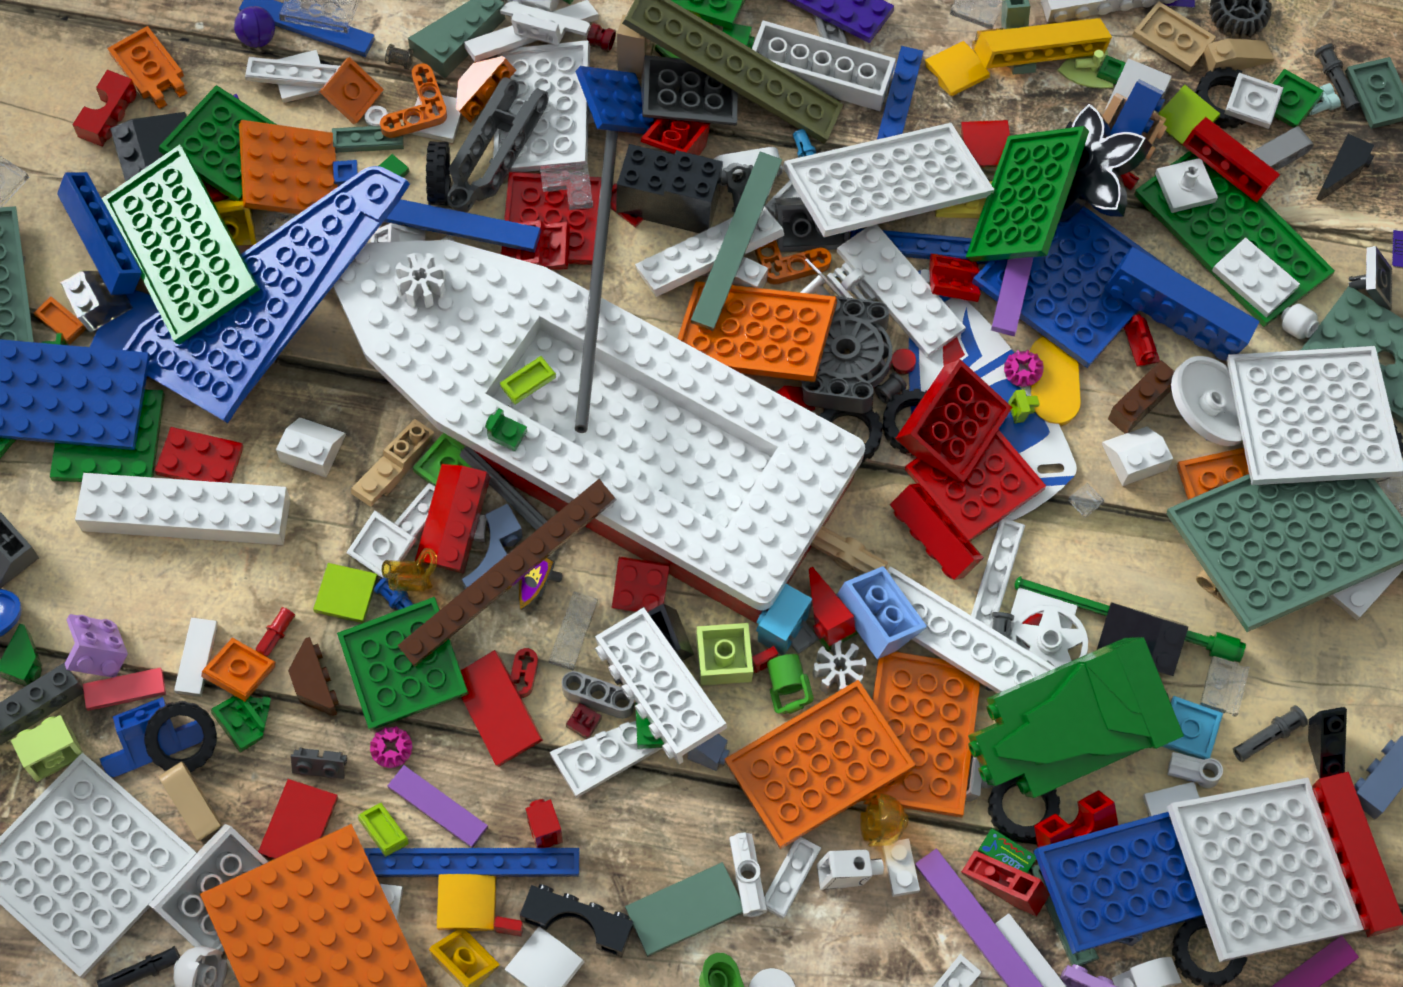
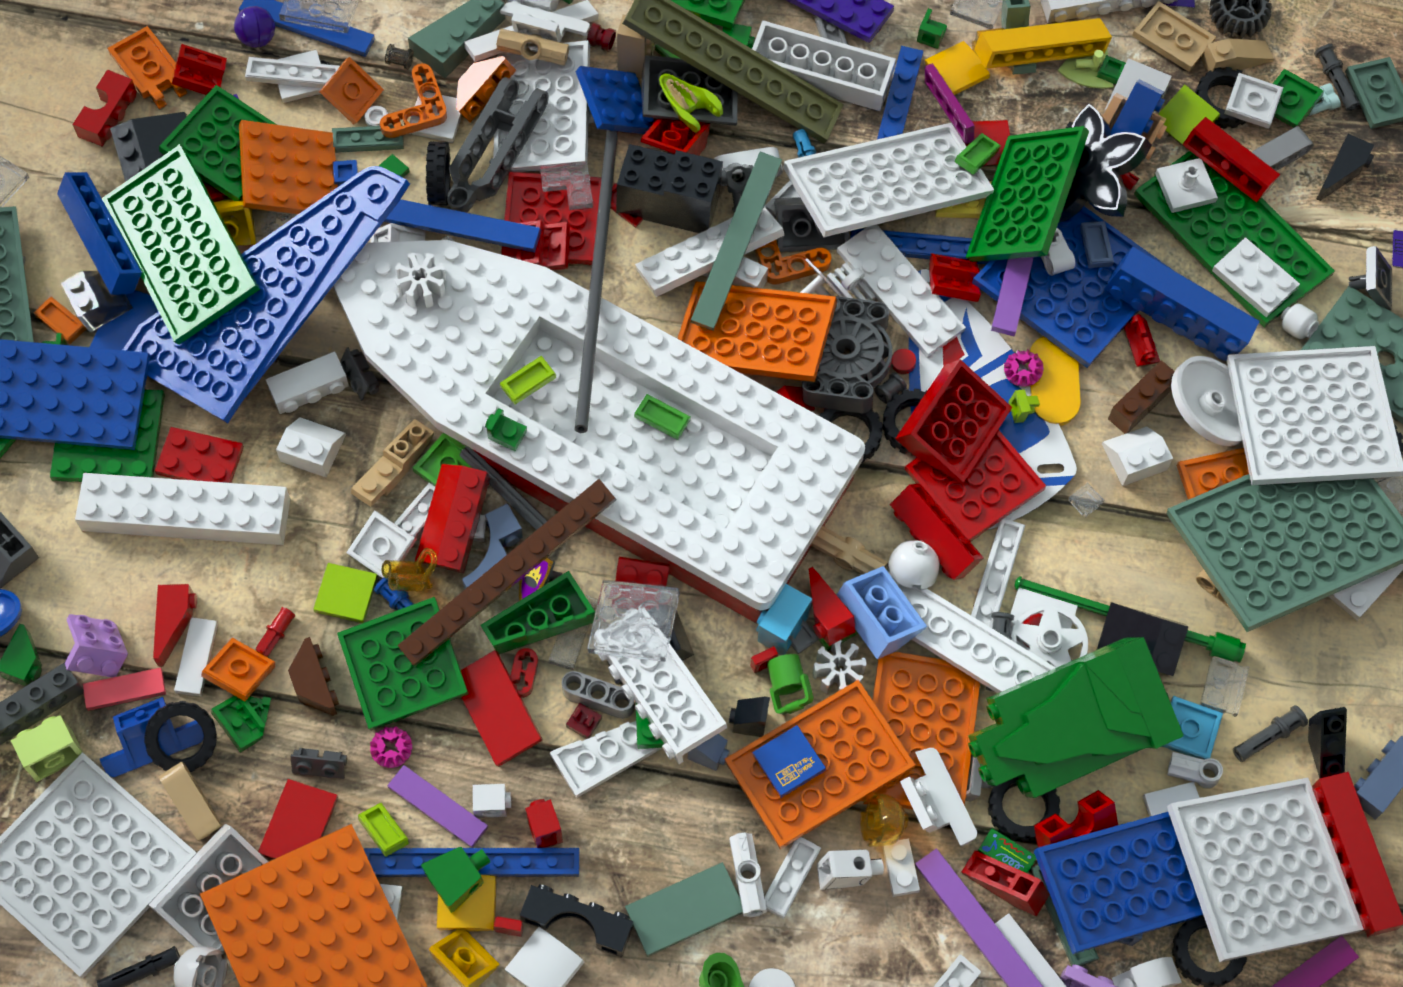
yellowish green brick [696,623,753,686] -> none
none -> red slope [153,584,197,667]
none -> red slope [171,44,227,95]
none -> white brick [265,351,349,414]
none -> dark grey hinge [340,347,380,401]
none -> green torso [421,847,491,913]
none -> white brick [473,784,511,818]
none -> green wedge [480,571,599,654]
none -> tan piece [496,28,569,66]
none -> clear plate [587,580,680,662]
none -> bright green tile [634,394,691,440]
none -> lime animal [659,74,723,133]
none -> black slope [729,696,770,737]
none -> blue tile [752,725,826,798]
none -> white cylinder [887,541,939,589]
none -> white plate [900,748,977,847]
none -> green panel [917,8,947,49]
none -> magenta tile [925,63,974,144]
none -> bright green tile [955,133,1001,175]
none -> white piece [1041,228,1075,276]
none -> sand blue tile [1080,221,1114,268]

